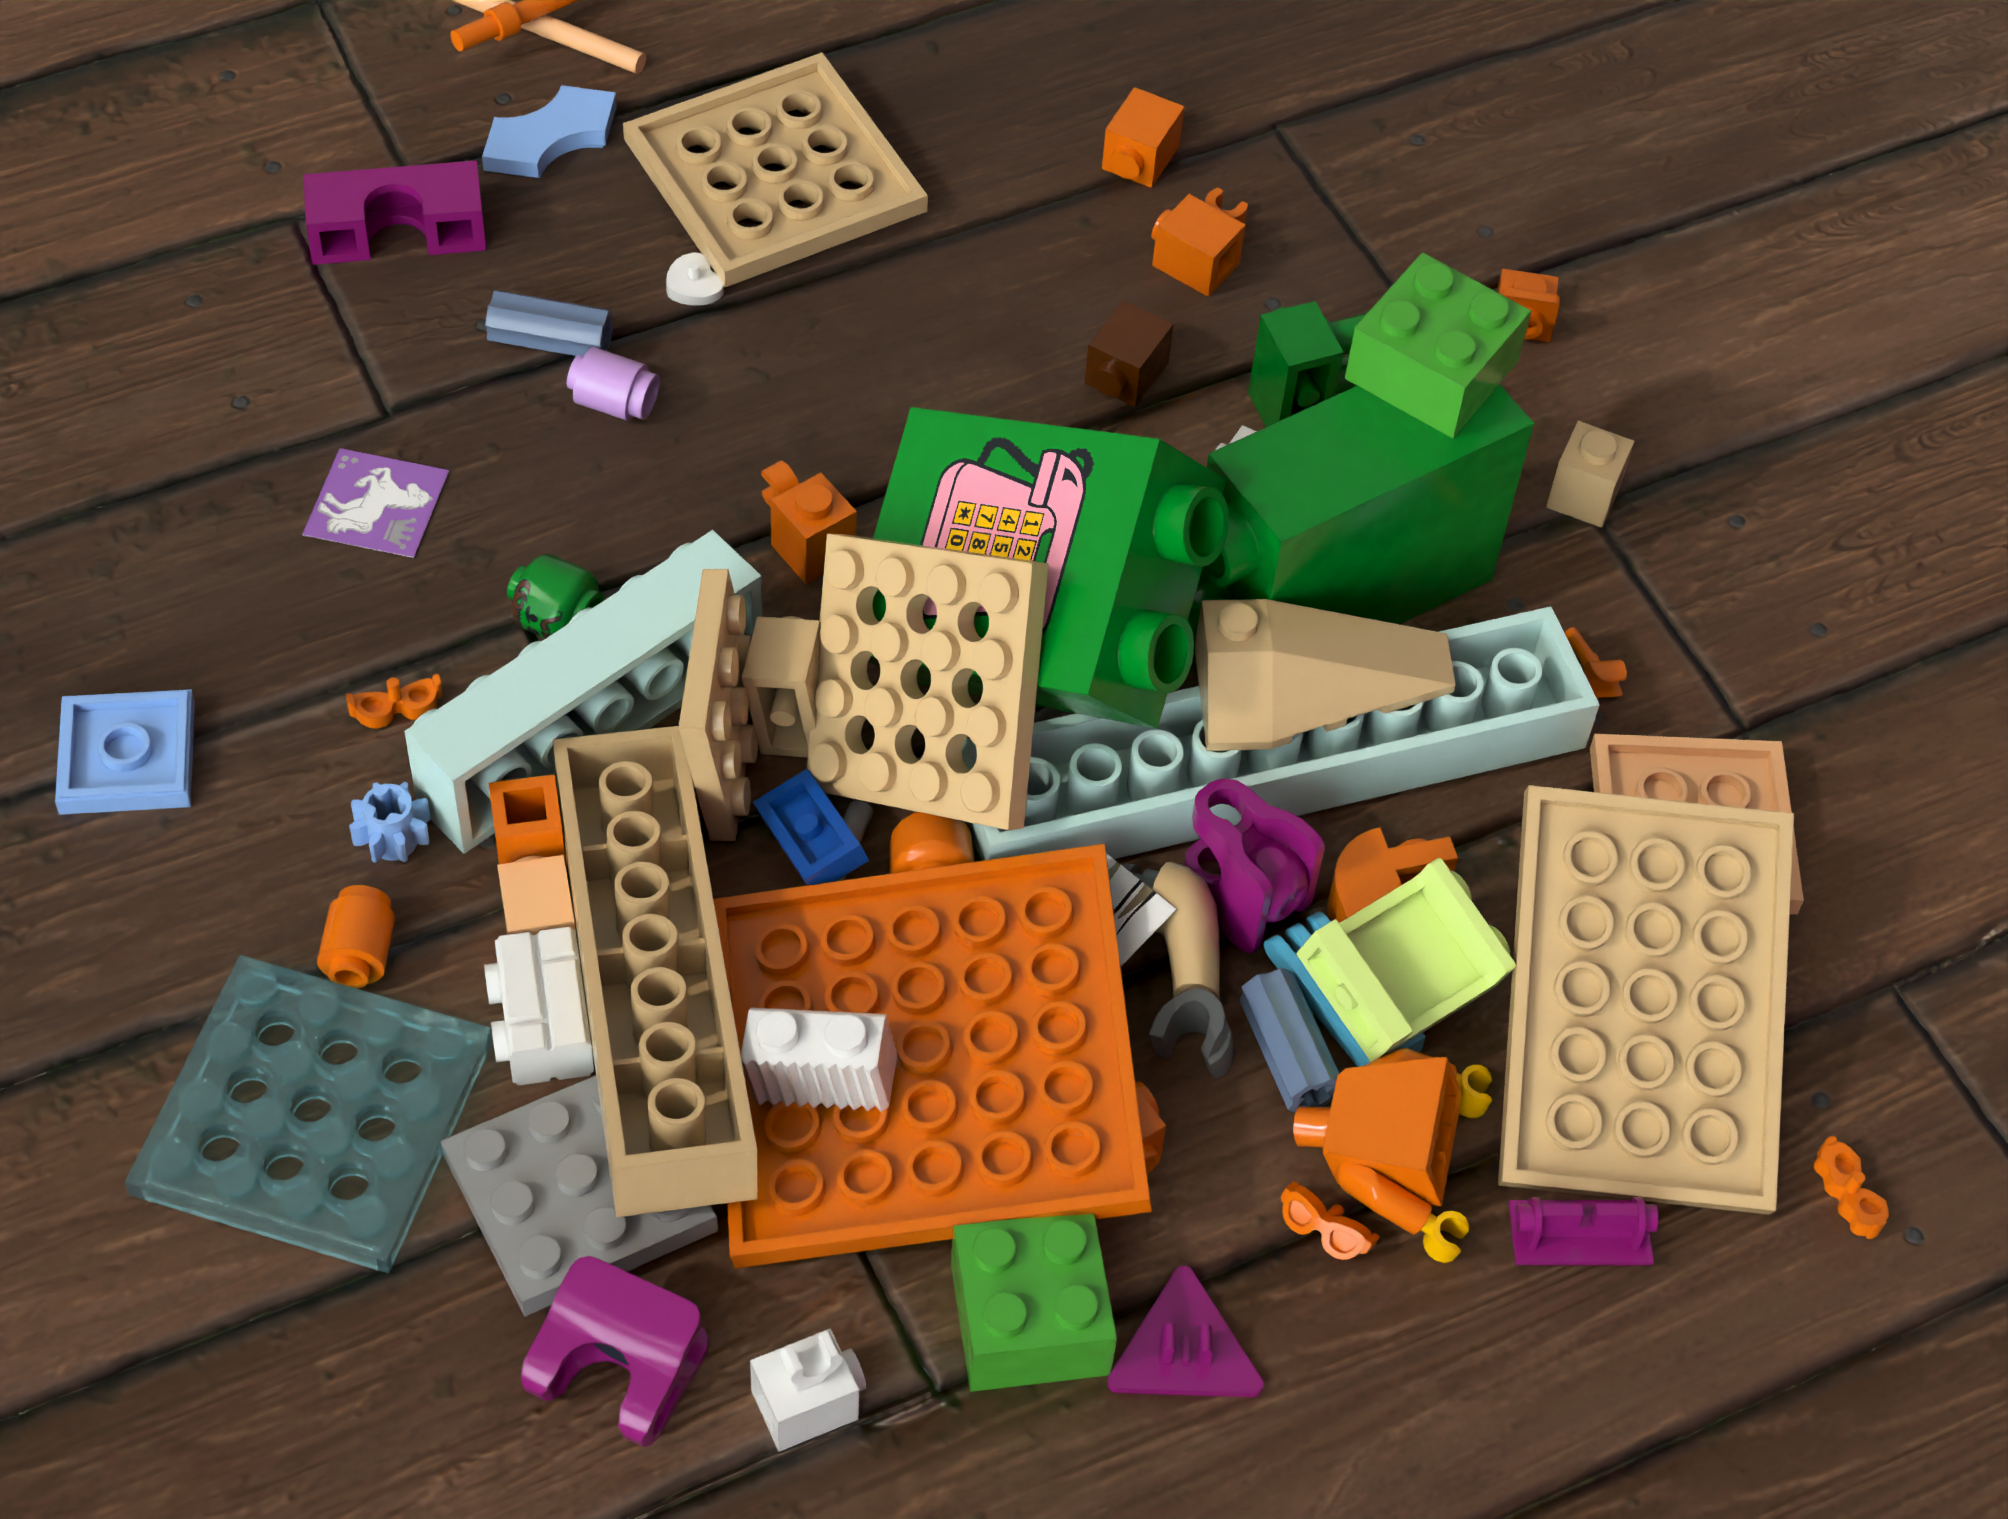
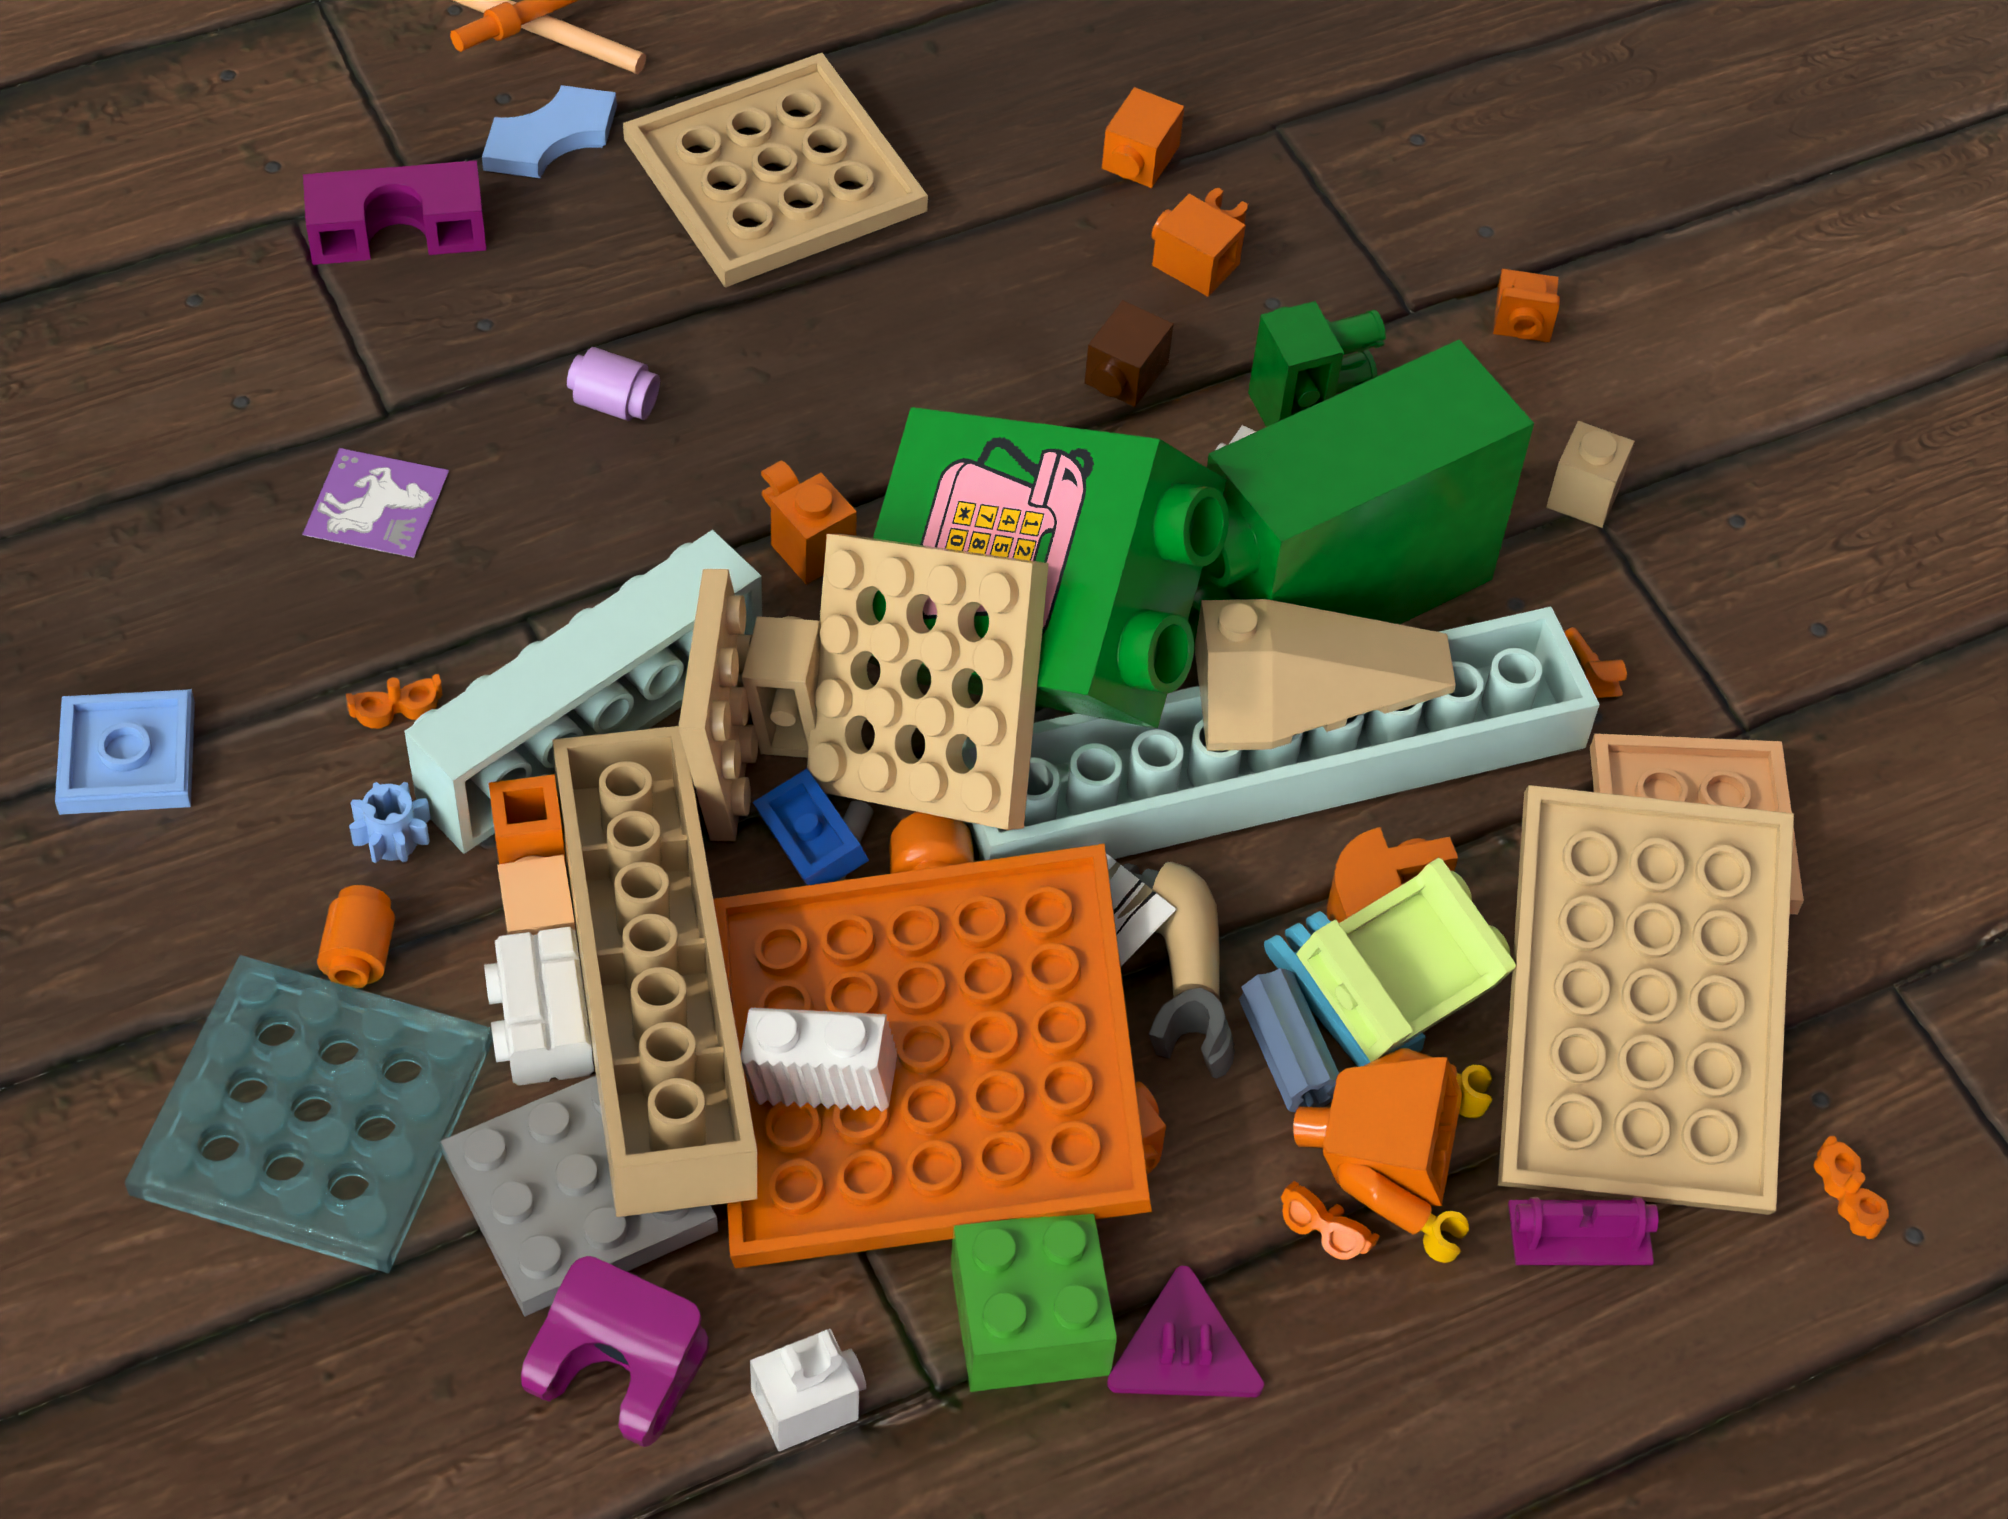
sand blue axle [485,290,613,356] -> none
green head [507,554,605,638] -> none
white piece [666,253,724,306] -> none
magenta piece [1184,778,1325,954] -> none
bright green brick [1345,252,1531,438] -> none

